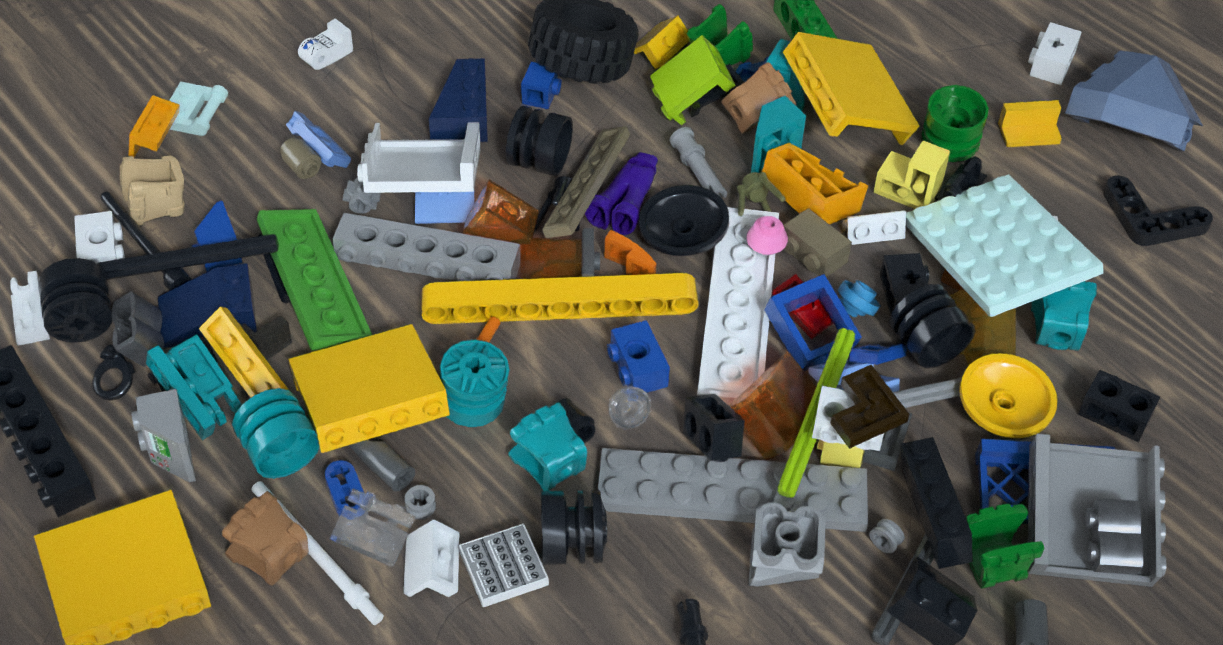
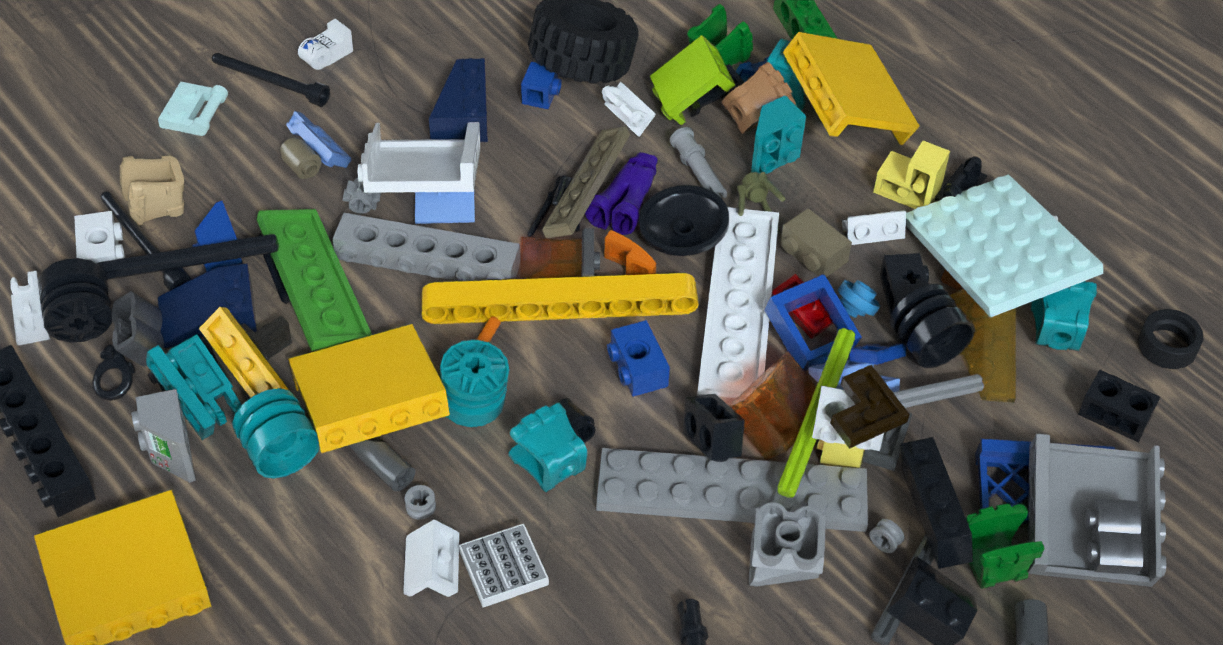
light orange panel [128,95,180,158] -> none
medium nougat piece [222,491,309,586] -> none
white bar [251,481,384,625] -> none
blue beam [325,460,367,521] -> none
clear plate [330,488,416,567] -> none
clear orange slope [462,179,539,245] -> none
black wheel [506,106,573,176] -> none
black wheel [541,490,607,565] -> none
clear cone [609,386,651,430] -> none
yellow panel [634,15,689,69] -> none
bright pink cone [746,216,788,255] -> none
light orange wedge [762,143,868,225] -> none
green wheel [921,85,989,162] -> none
yellow dish [959,353,1057,438] -> none
yellow panel [998,100,1062,147] -> none
white brick [1028,22,1082,85] -> none
sand blue panel [1065,50,1203,151] -> none
black beam [1104,175,1213,246] -> none
none -> black piece [212,53,330,107]
none -> white hinge [602,82,656,137]
none -> black tyre [1138,309,1204,369]

